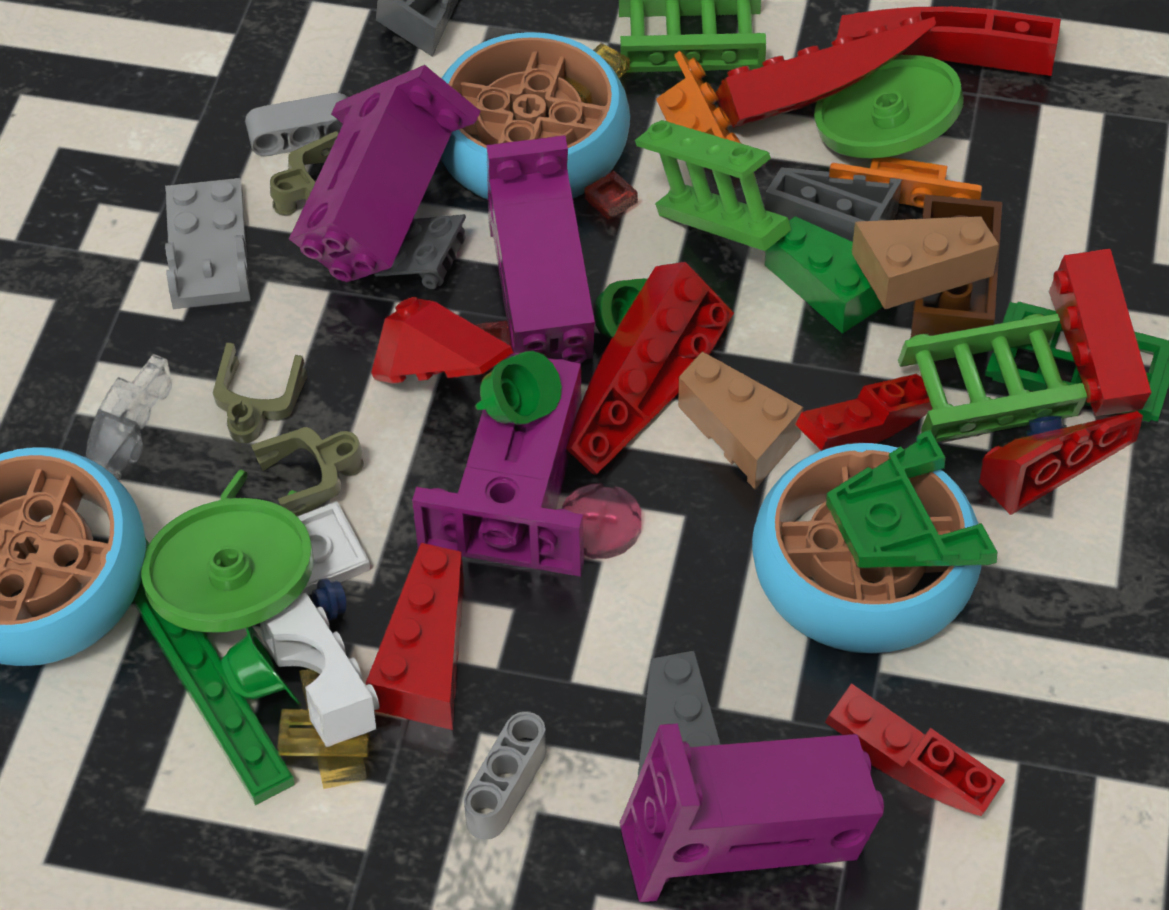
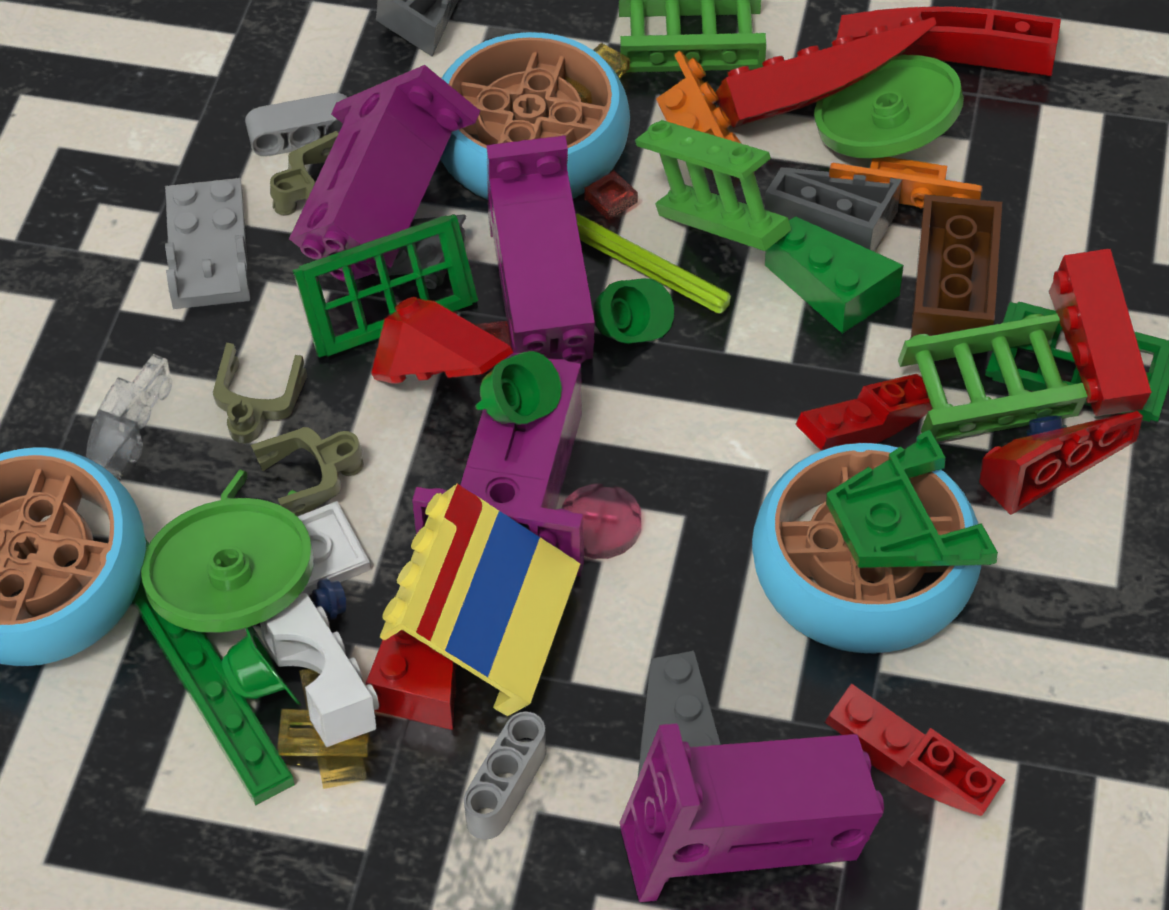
red wedge [566,262,734,474] -> none
medium nougat wedge [678,351,803,489] -> none
medium nougat wedge [852,216,999,309] -> none
none -> green piece [293,214,478,358]
none -> panel [380,483,581,716]
none -> lime axle [575,213,731,314]

